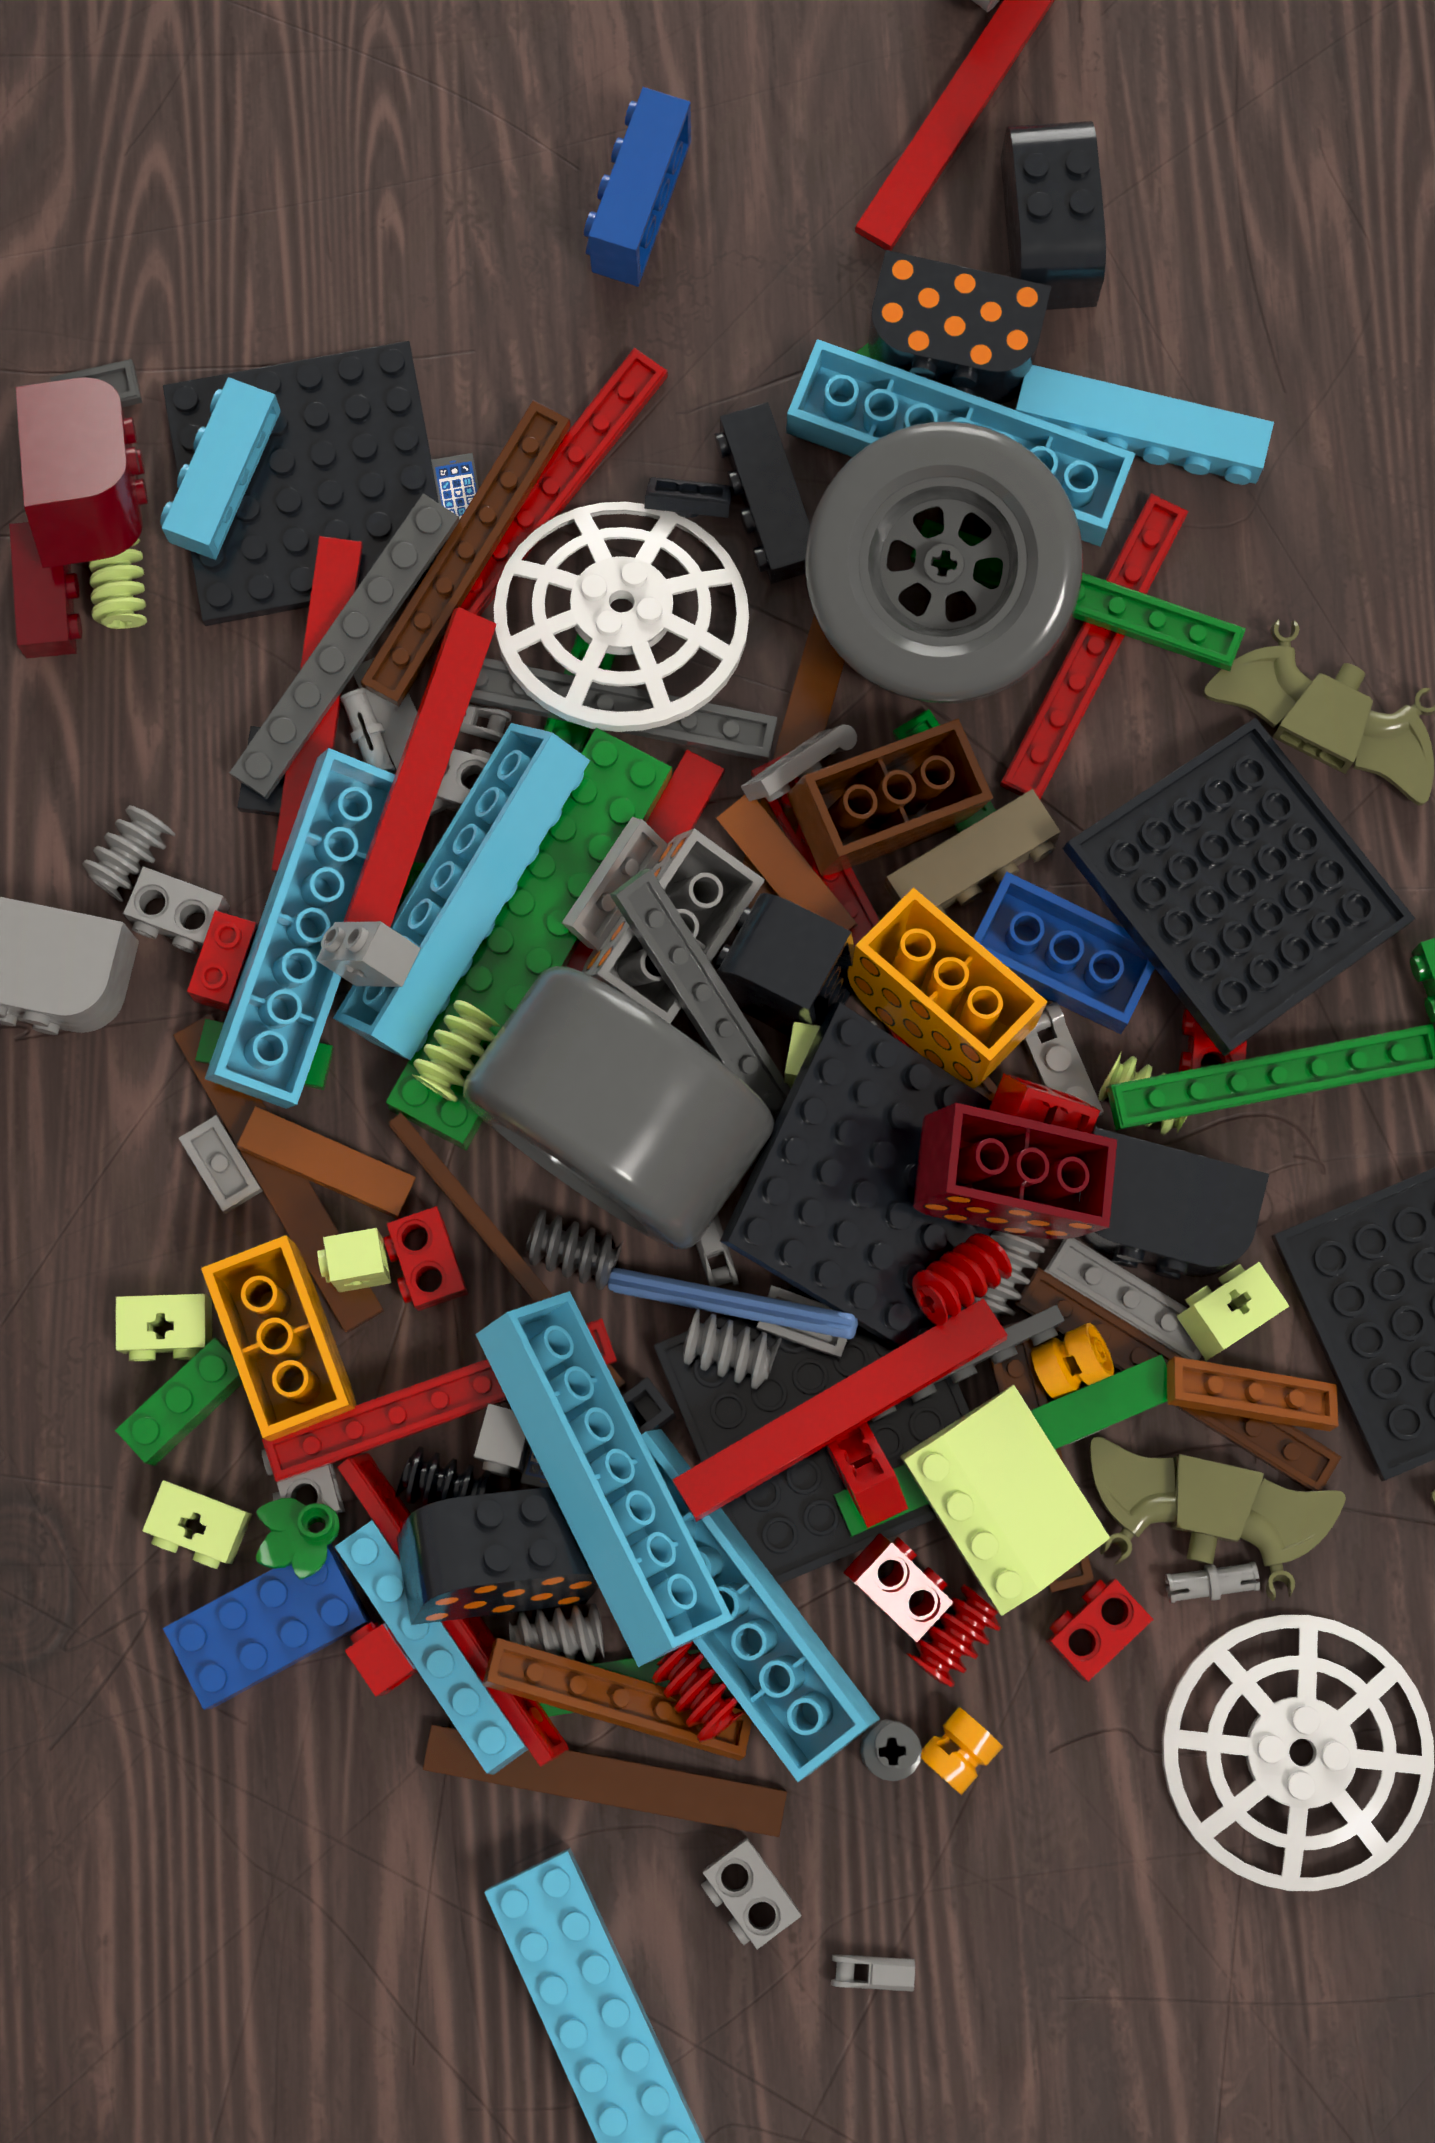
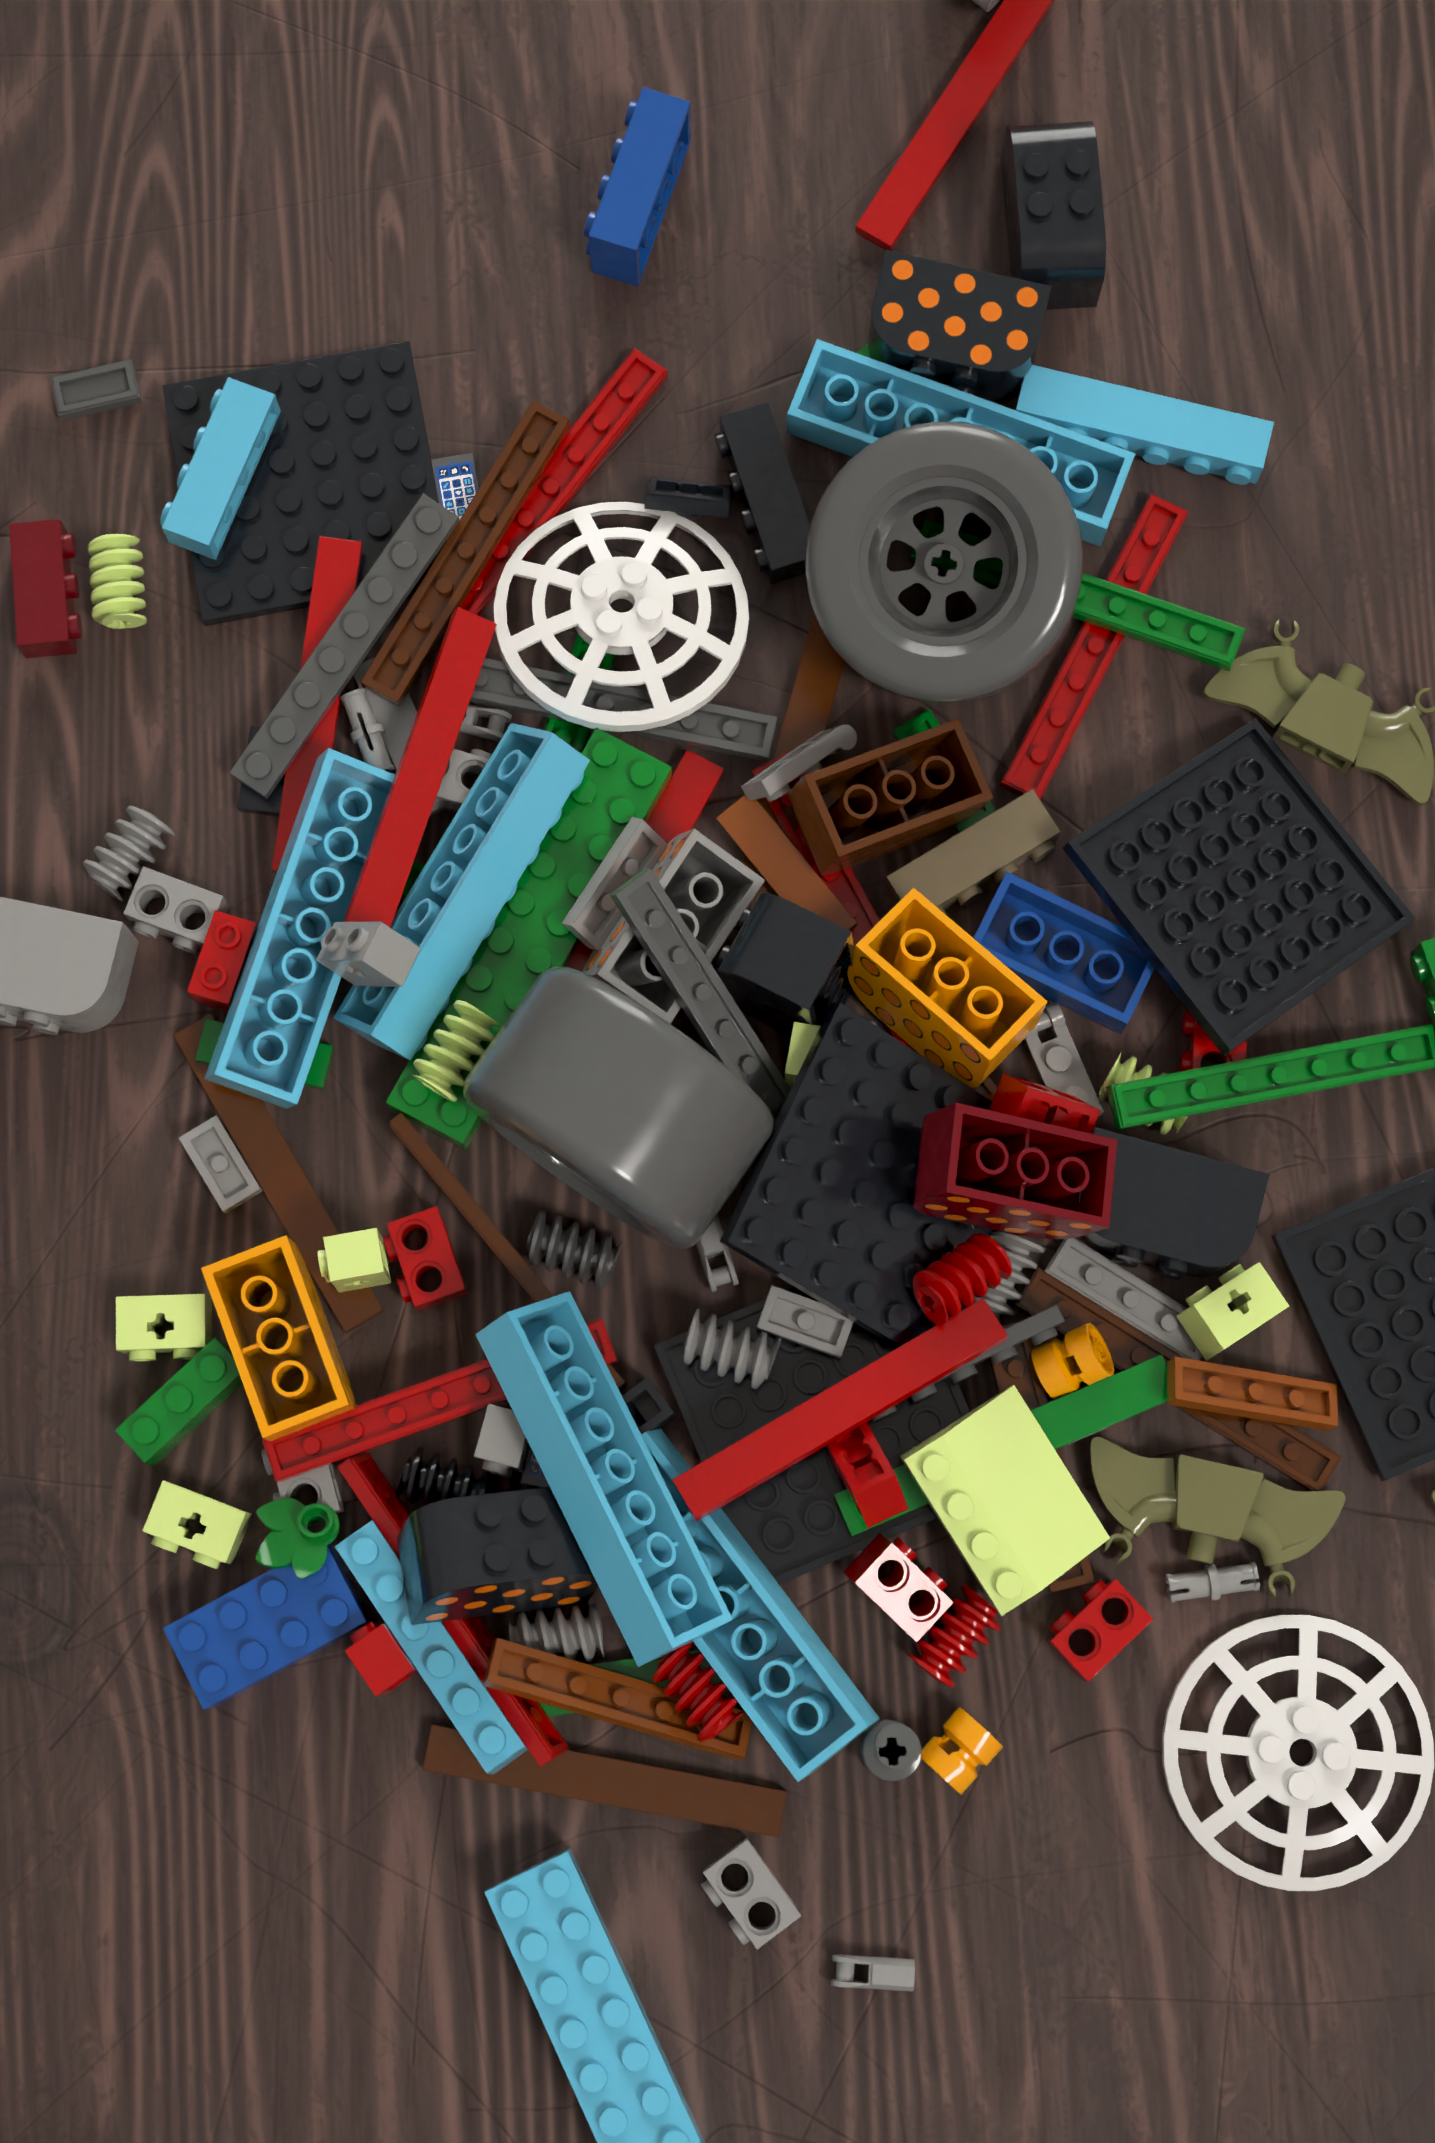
brick [16,377,148,568] -> none
dark orange tile [237,1106,416,1219] -> none
medium blue axle [608,1268,858,1339] -> none

